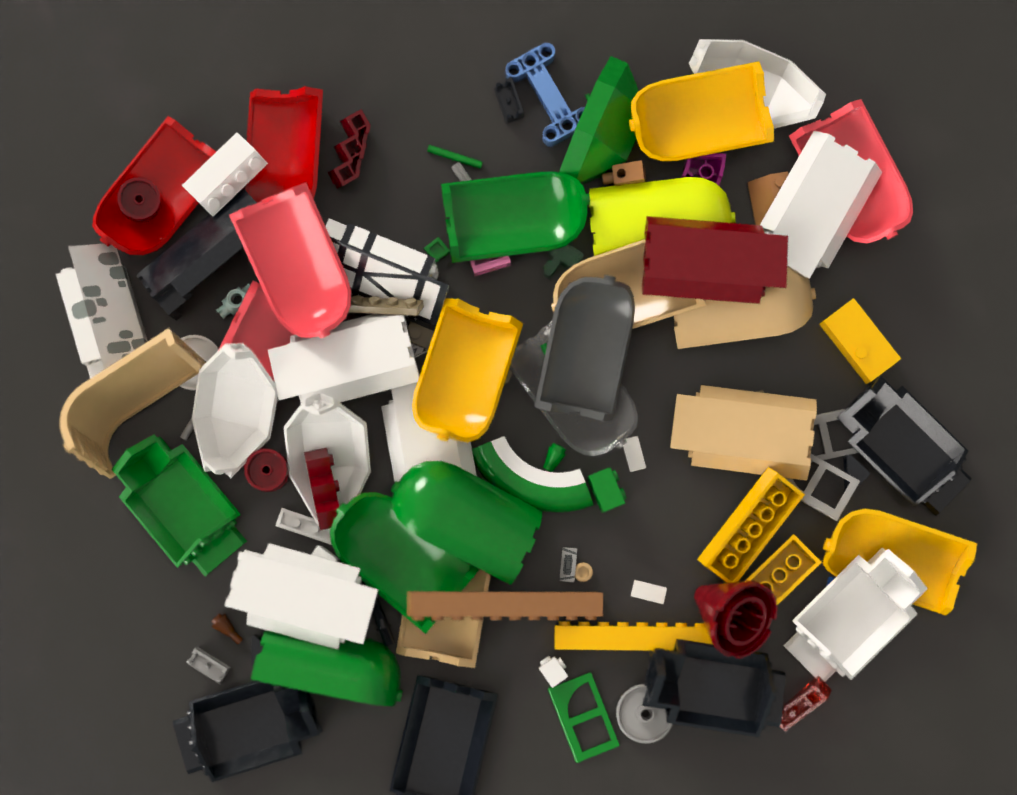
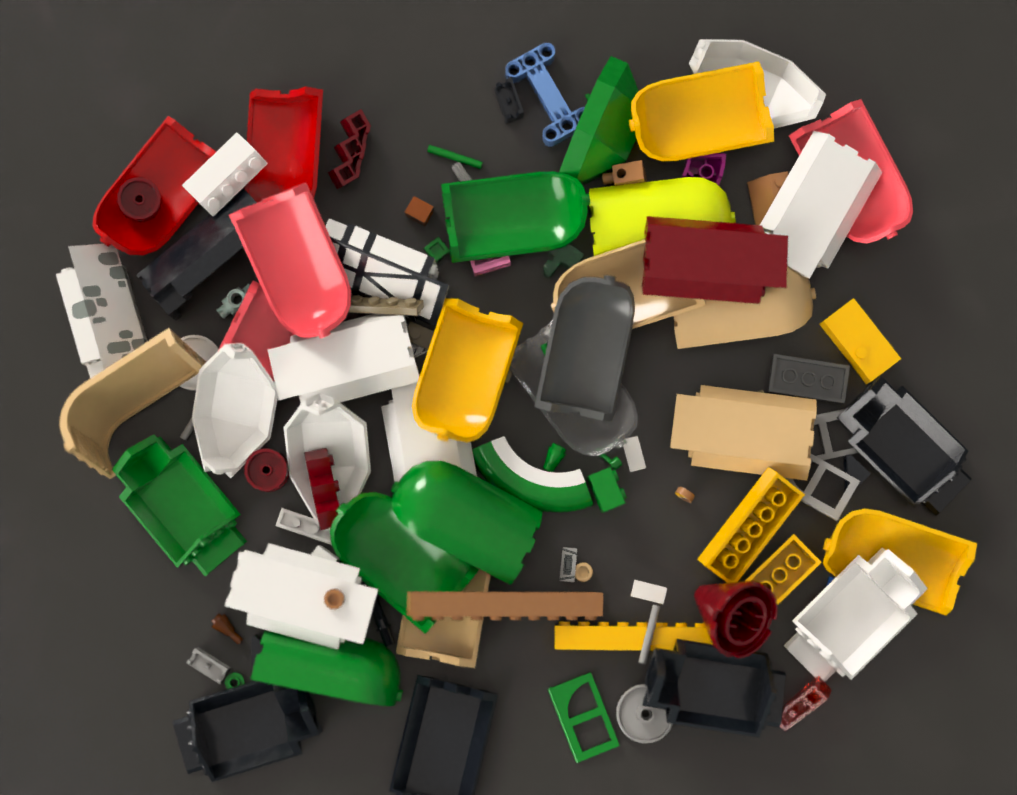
white brick [538,656,568,688] -> none
none -> green plate [225,673,245,689]
none -> medium nougat tile [324,589,345,609]
none -> dark orange panel [405,197,434,227]
none -> green hand [596,450,622,470]
none -> light grey bar [639,605,660,664]
none -> medium nougat tile [675,487,695,503]
none -> dark grey plate [768,354,850,404]

